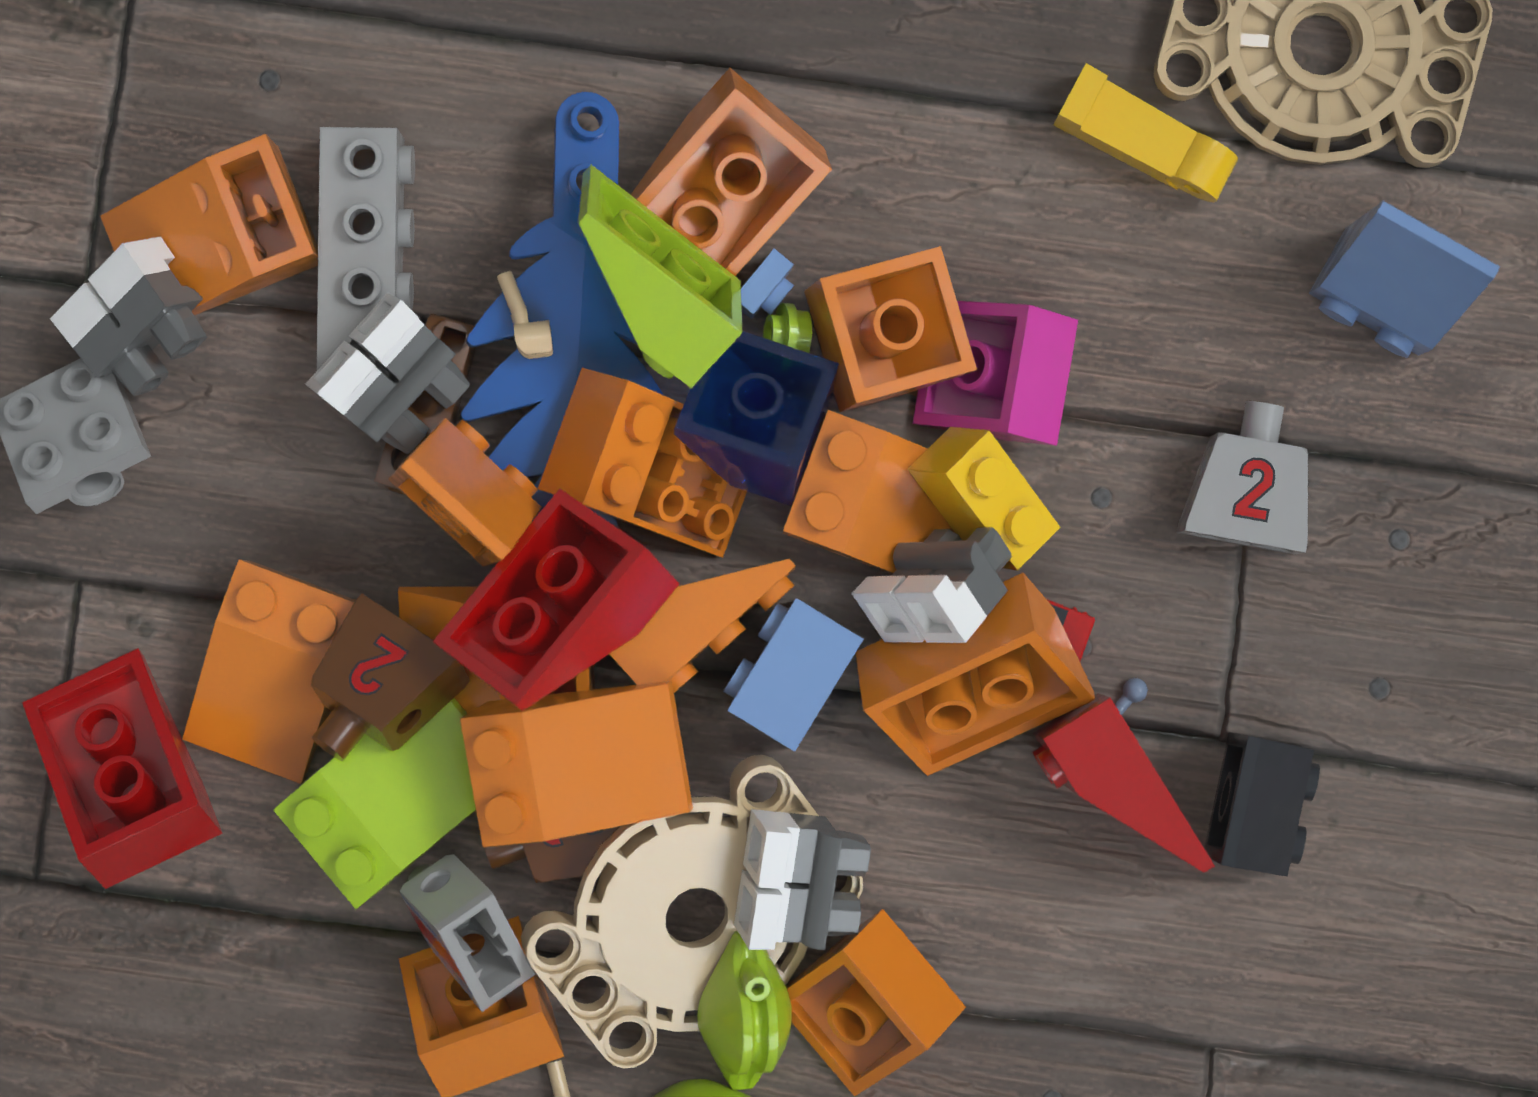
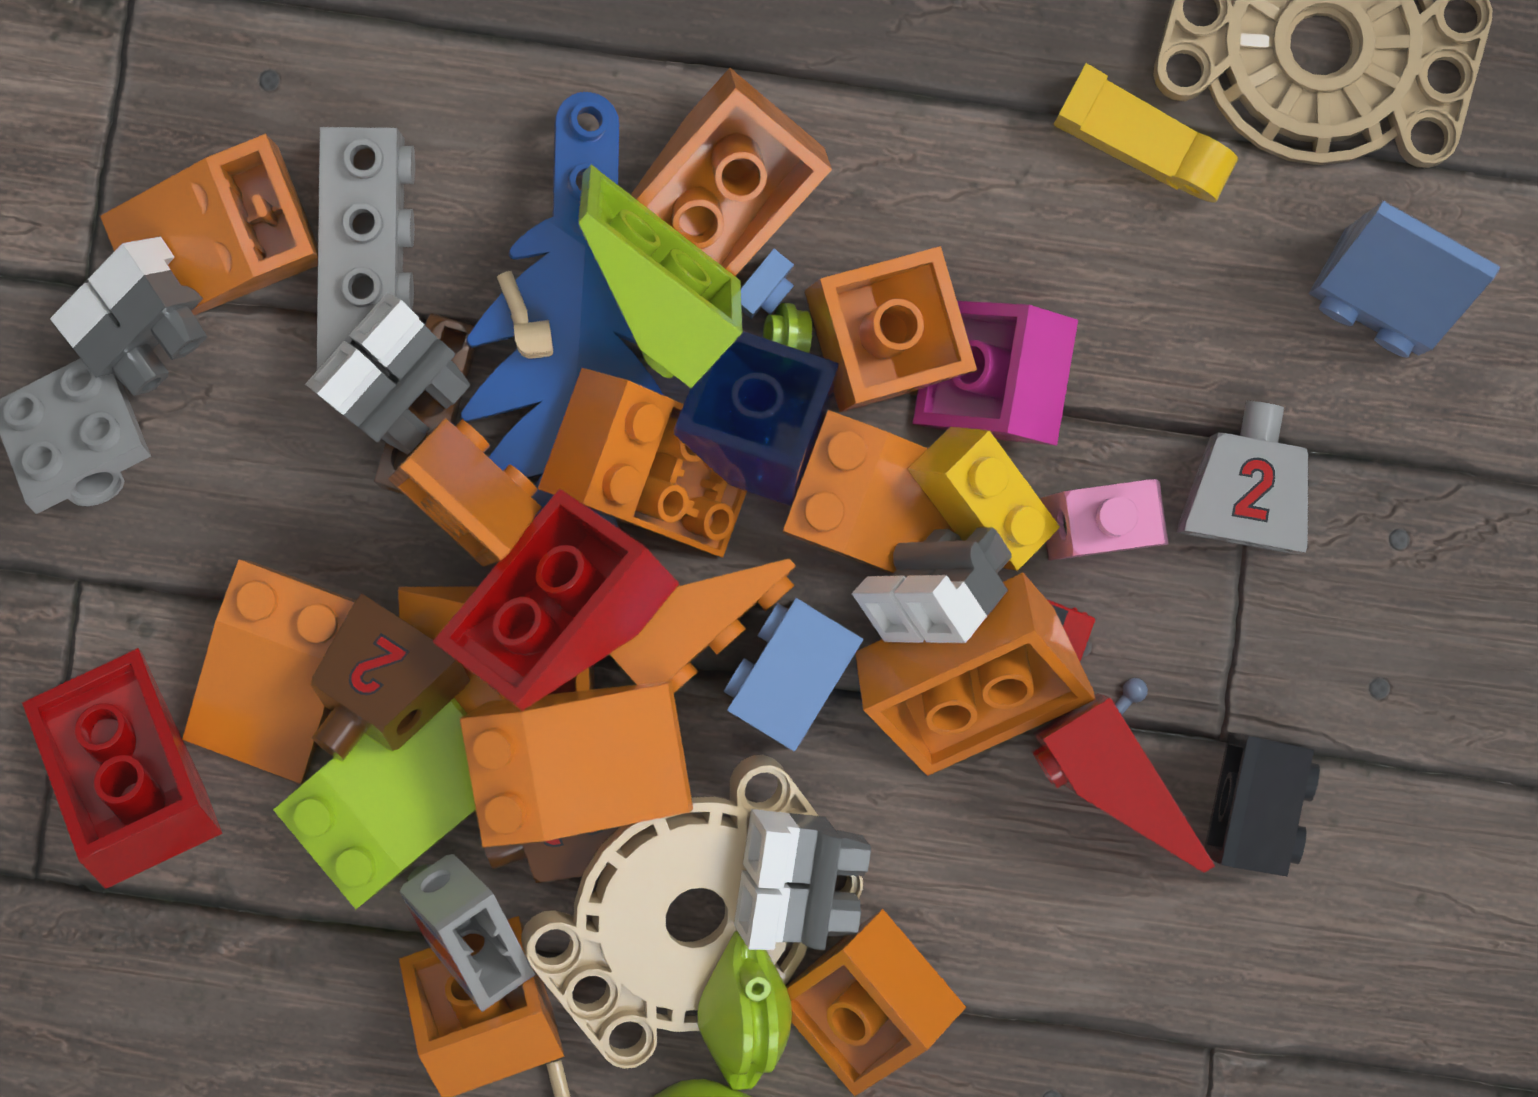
none -> bright pink torso [1040,479,1169,561]

